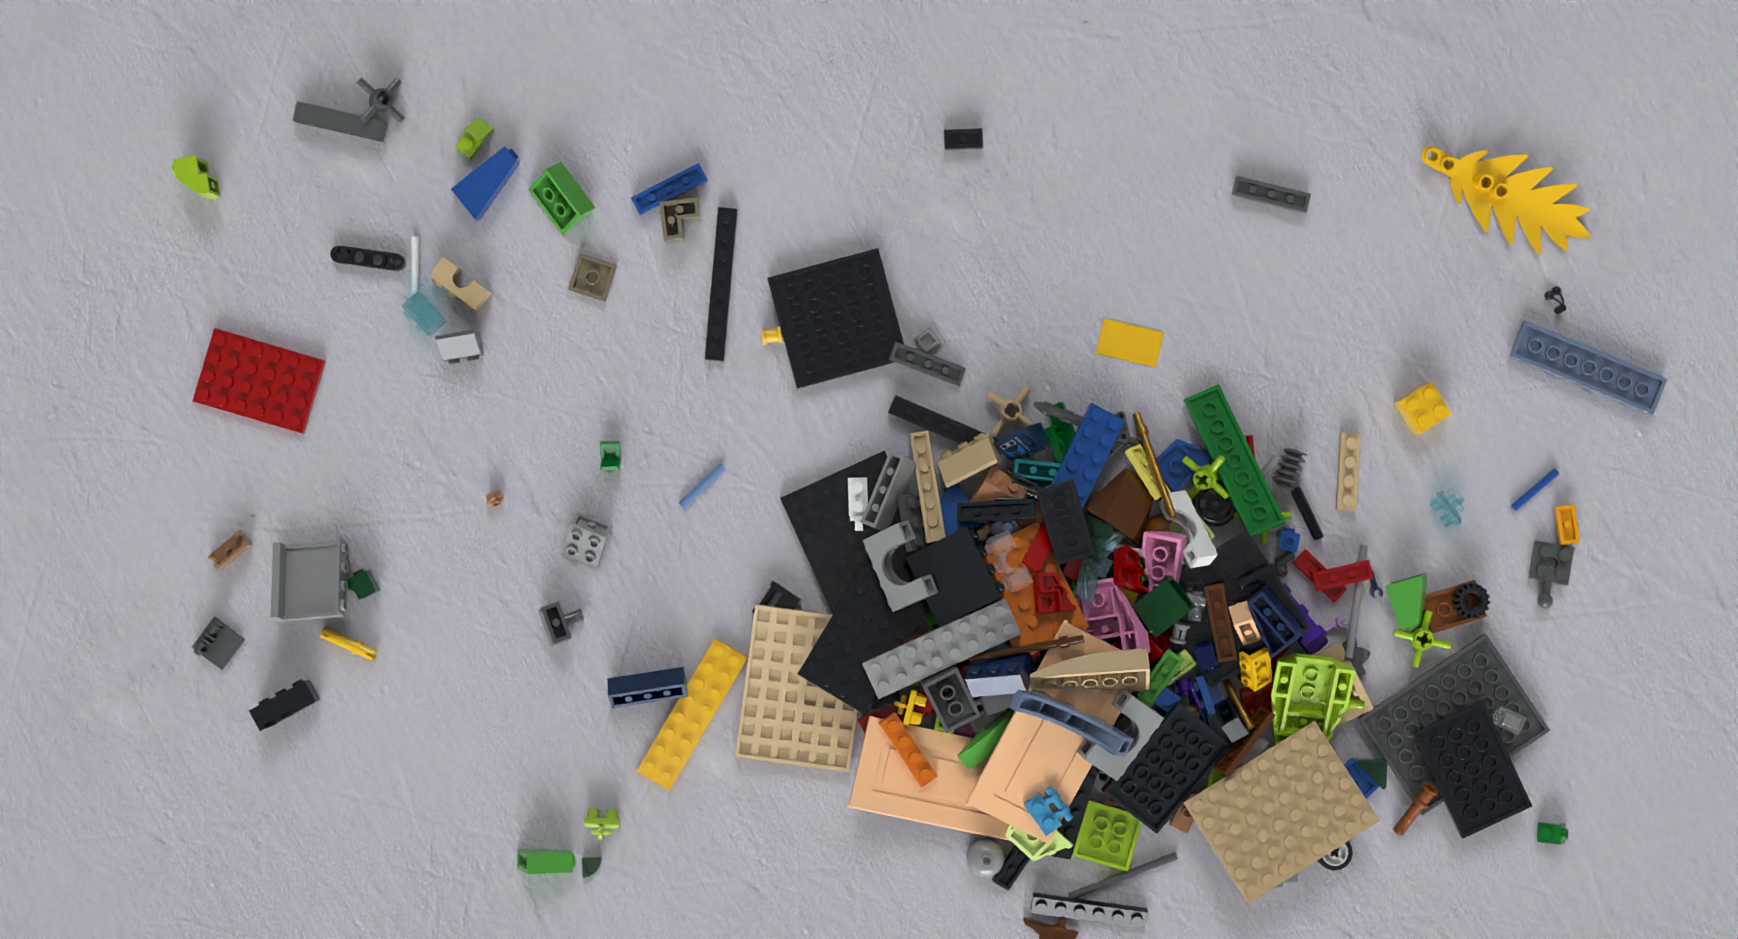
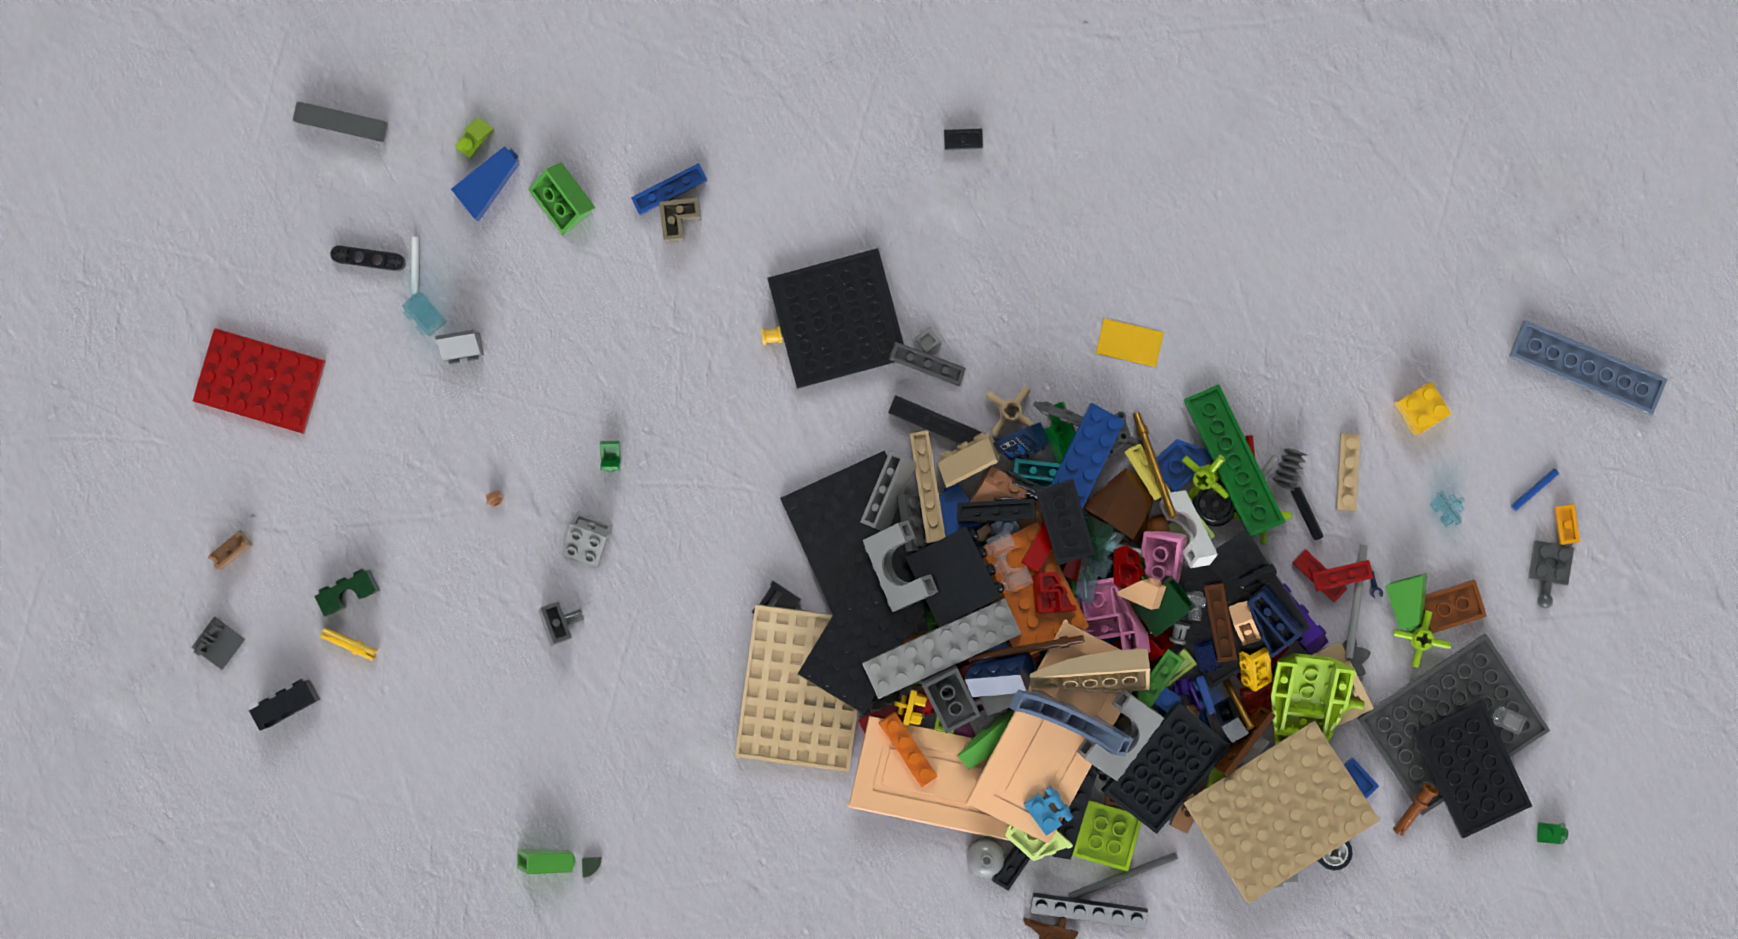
lime piece [171,155,221,200] -> none
light grey panel [270,537,349,622] -> none
dark grey bar [356,77,405,123] -> none
tan arch [429,257,492,311] -> none
dark tan tile [568,253,617,302] -> none
lime hips [583,808,620,840] -> none
dark blue brick [607,667,688,708] -> none
yellow plate [637,638,748,791] -> none
medium blue bar [679,464,725,508] -> none
black plate [705,207,738,361] -> none
white hinge [848,477,868,531] -> none
dark grey plate [1231,176,1311,213] -> none
dark grey arm [1275,551,1296,577] -> none
blue bracket [1276,527,1301,553] -> none
lavender hand [1324,616,1349,632] -> none
clear green slope [1354,757,1387,790] -> none
yellow plant [1421,146,1591,255] -> none
black tyre [1452,583,1490,618] -> none
black piece [1544,286,1566,314] -> none
none -> light nougat slope [1117,578,1166,610]

